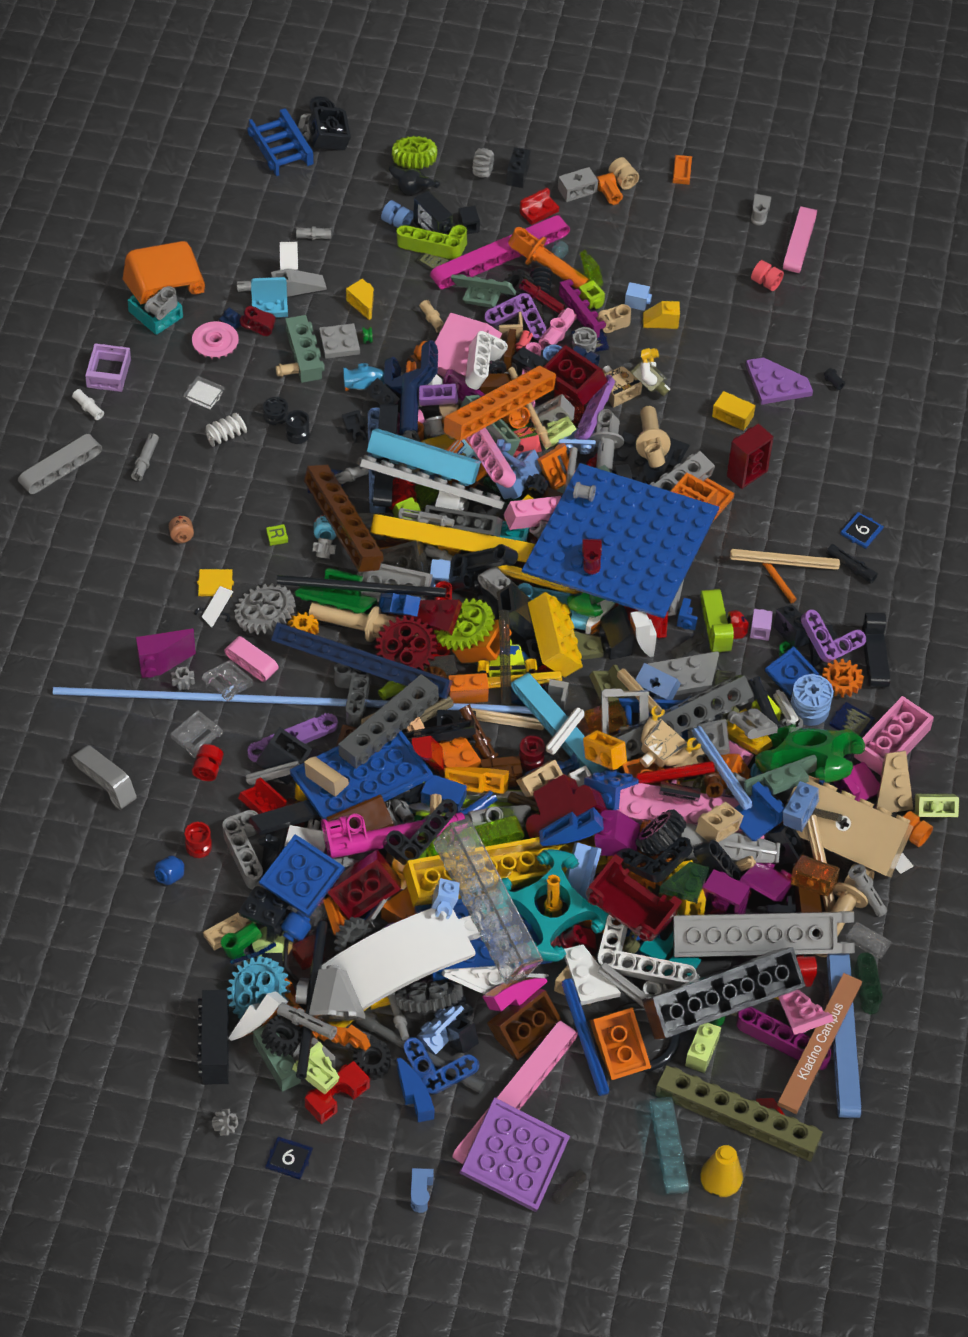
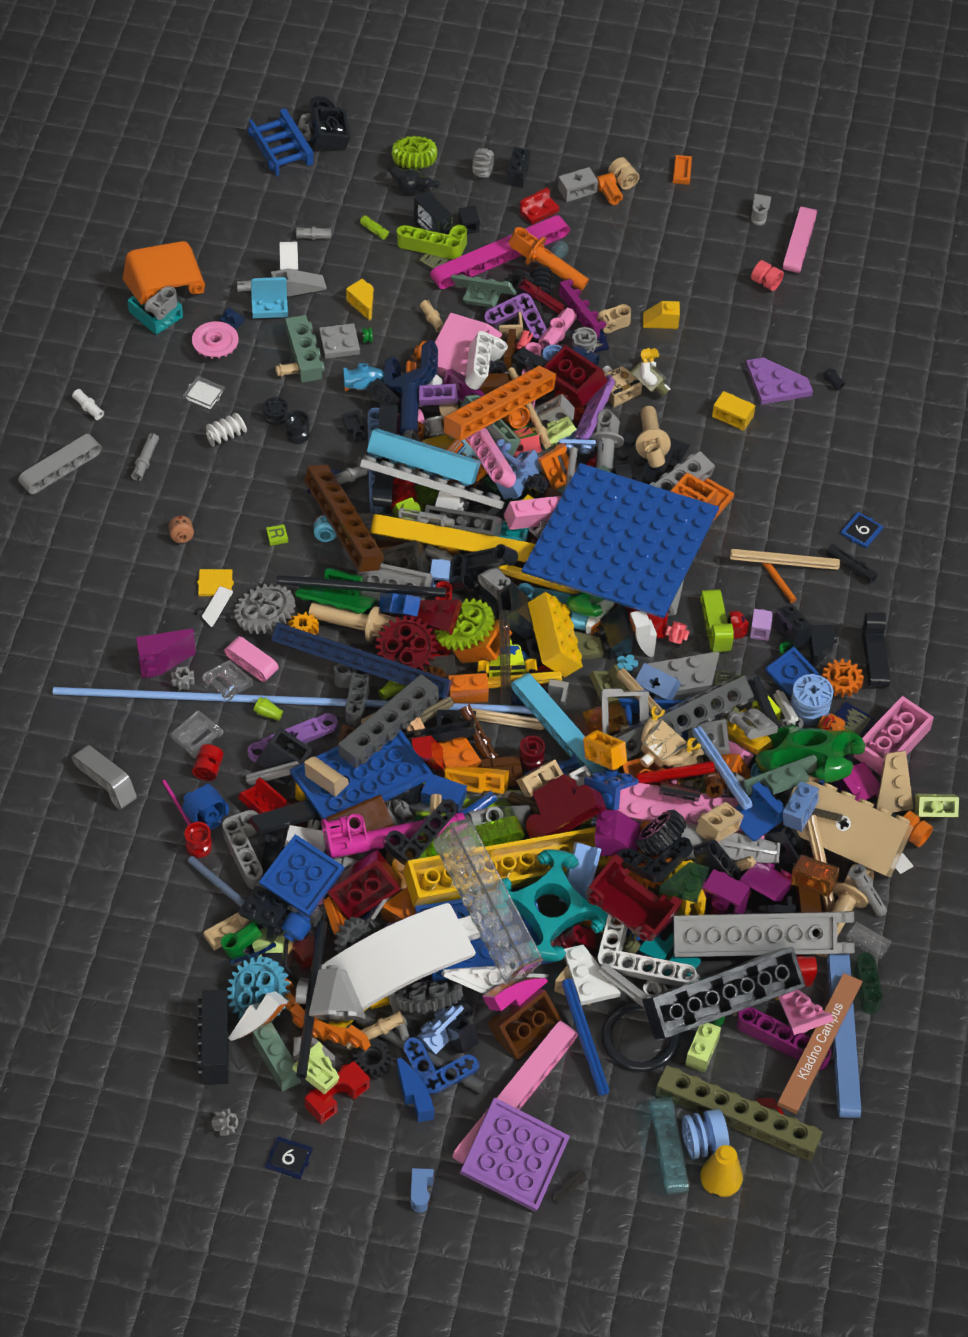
lavender window [85,344,131,392] -> none
blue head [154,855,184,885] -> none
dark red piece [240,306,276,336] -> none
black tyre [261,1016,302,1057] -> none
light grey pin [277,1002,337,1040] -> none
light grey gear [312,538,336,558] -> none
medium blue wheel [381,200,414,228] -> none
light blue brick [432,878,460,919] -> none
blue slope [539,807,604,846] -> none
light orange pin [544,875,562,918] -> none
white axle [546,707,584,755] -> none
light grey bush [573,482,596,502] -> none
lime brick [579,280,605,309] -> none
clear neon green plate [580,250,604,288] -> none
dark red piece [582,539,602,574] -> none
orange slope [589,1007,651,1080] -> none
light blue brick [625,282,652,311] -> none
blue bracket [677,598,698,630] -> none
dark red brick [727,423,774,489] -> none
medium lavender beam [801,610,866,663] -> none
none -> dark pink piece [162,780,191,825]
none -> blue brick [183,784,229,831]
none -> sand blue bar [188,856,267,929]
none -> lime cone [253,697,284,721]
none -> tan pin [346,1011,405,1051]
none -> lime axle [360,215,389,240]
none -> medium azure plant [617,655,638,672]
none -> coral gear [665,621,689,644]
none -> light blue wheel [682,1108,729,1160]
none -> orange head [817,713,845,731]

